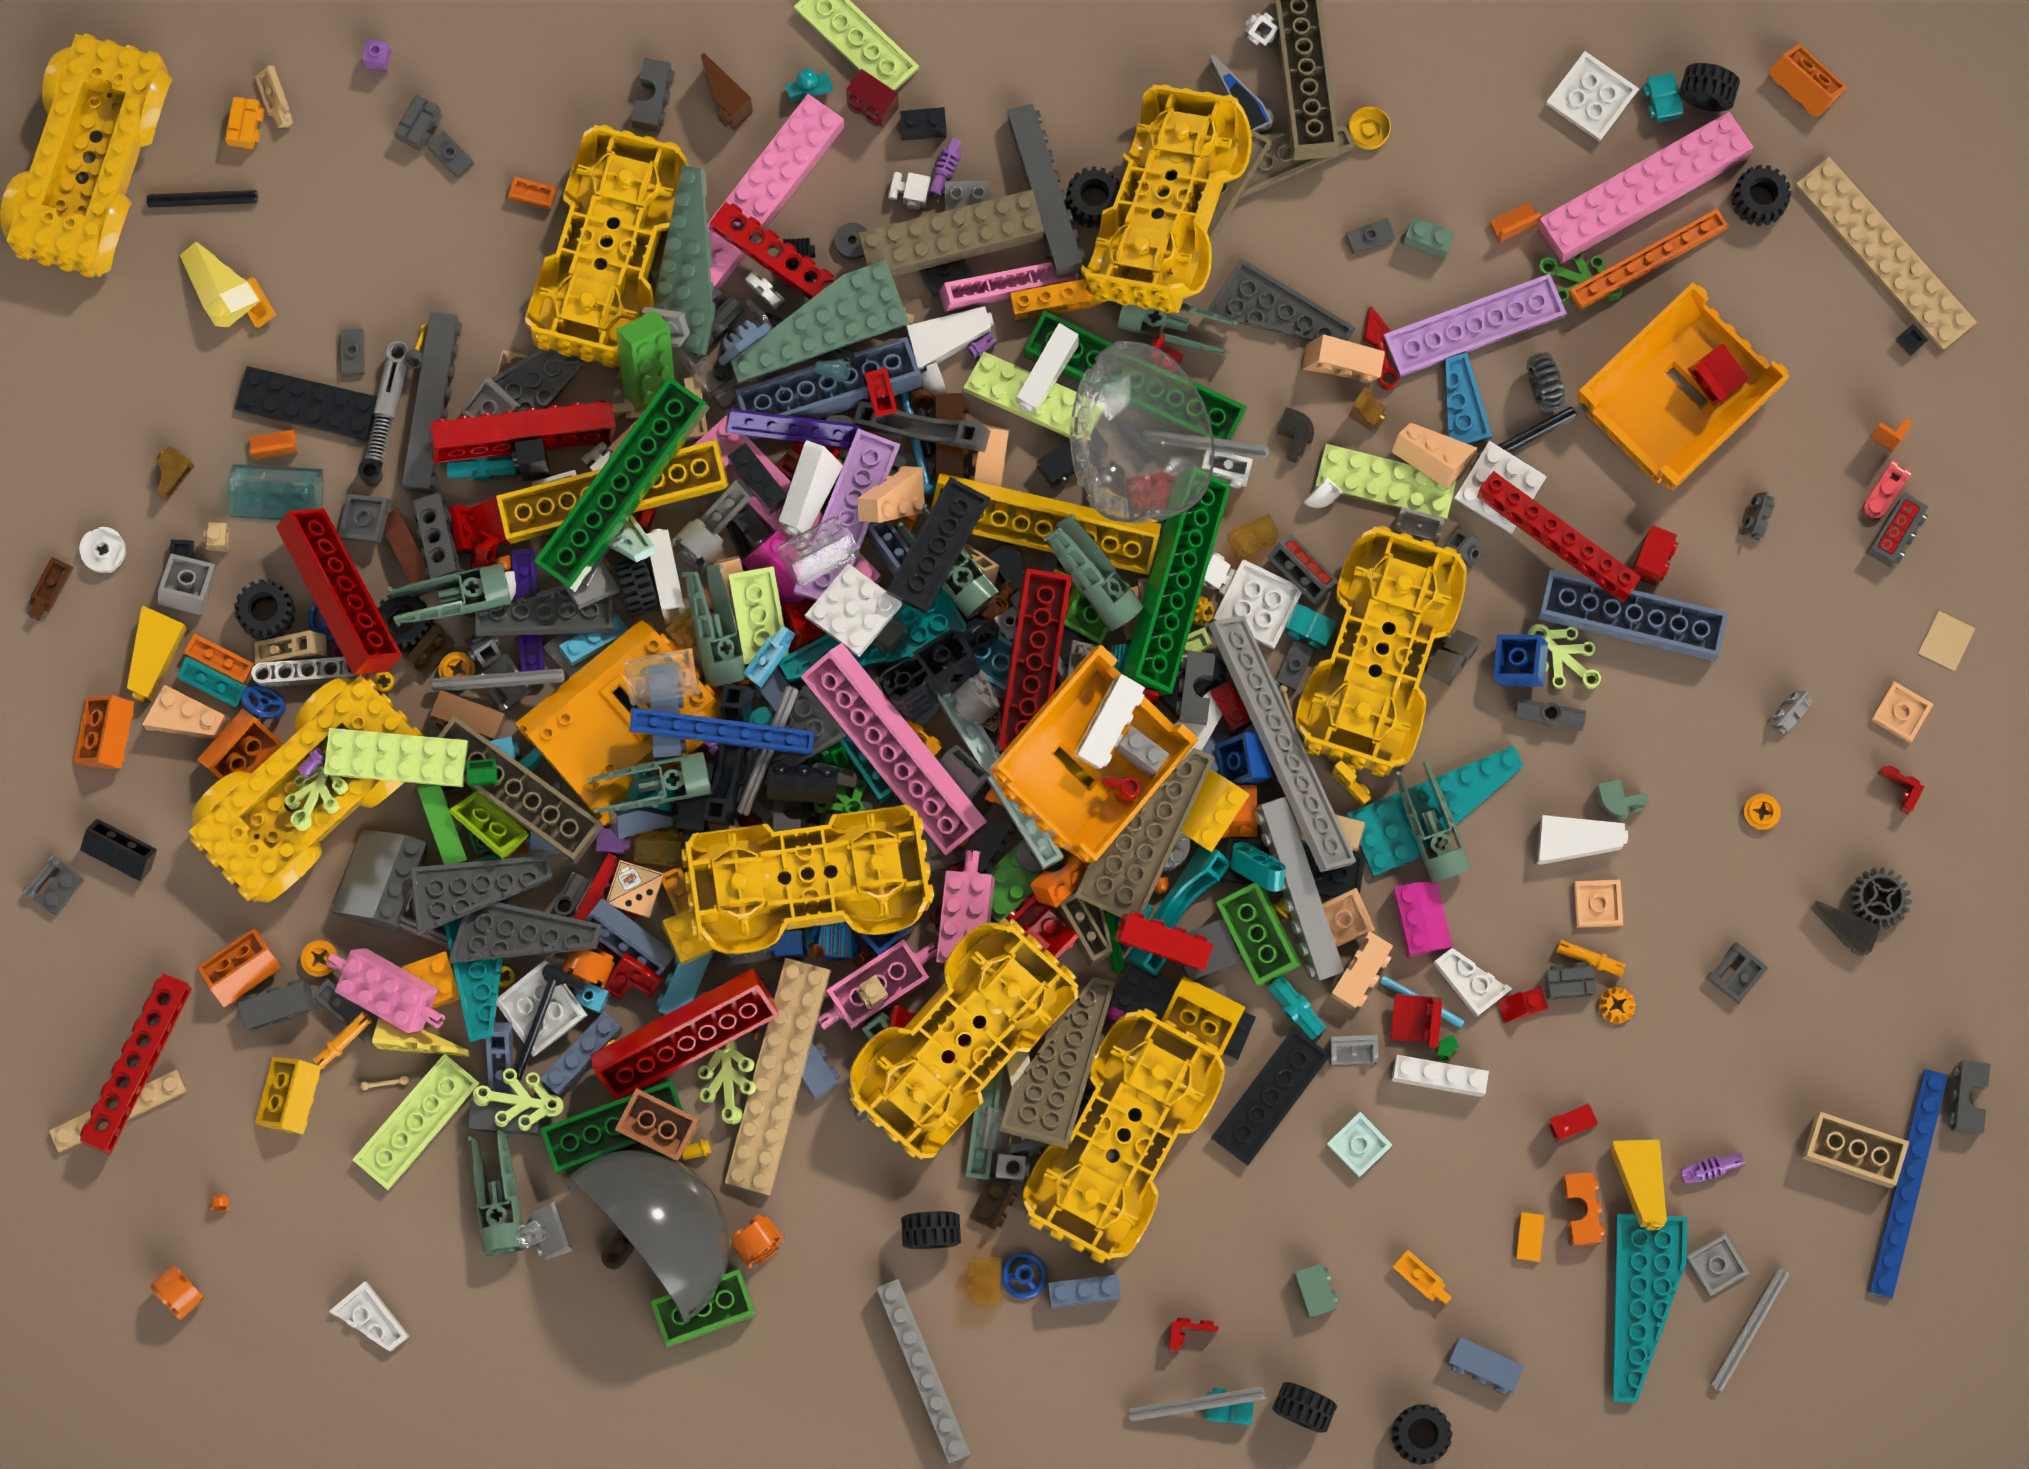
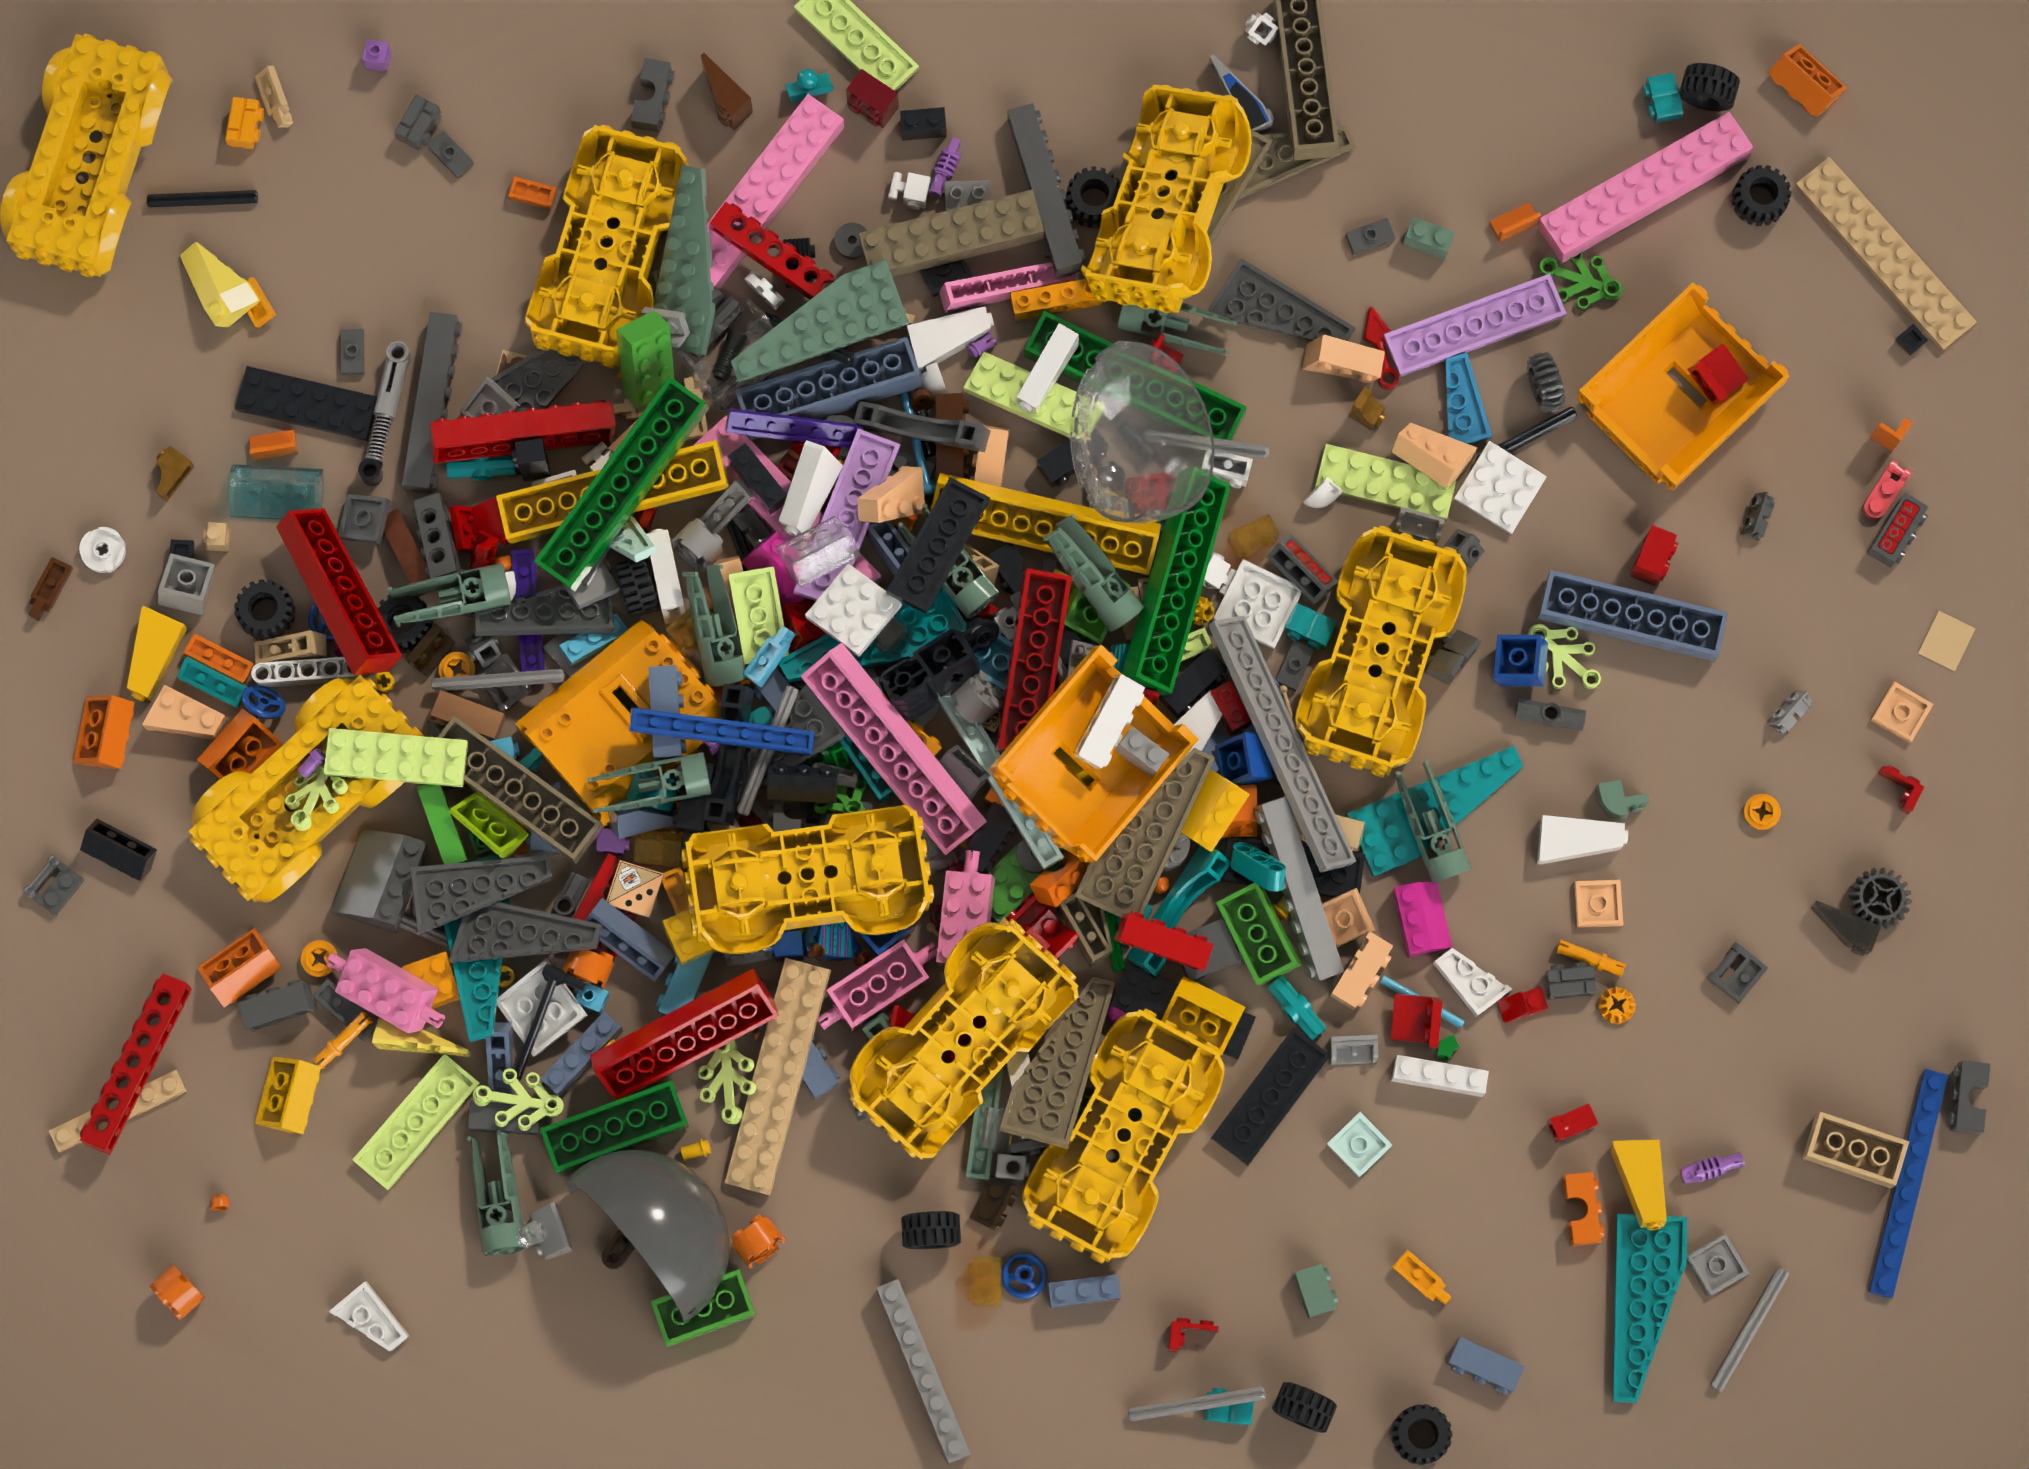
tan hinge [360,1076,409,1091] -> none
dark grey hinge [404,324,428,369] -> none
green piece [467,759,498,786] -> none
red tile [604,953,664,1001] -> none
nougat slope [615,1088,701,1162] -> none
clear slope [624,648,700,706] -> none
sand blue piece [717,320,771,365] -> none
clear light blue cone [815,359,851,381] -> none
tan brick [856,975,888,1010] -> none
red slope [864,368,897,417] -> none
reddish brown brick [982,580,1018,621] -> none
red piece [1101,776,1141,804] -> none
dark grey arch [1176,651,1216,725] -> none
clear smoke brick [1278,407,1314,462] -> none
yellow plate [1331,760,1371,807] -> none
yellow piece [1348,107,1391,150] -> none
red brick [1477,471,1641,603] -> none
light orange tile [1516,1212,1545,1262] -> none
white plate [1546,51,1639,142] -> none
orange tile [1568,208,1729,311] -> none

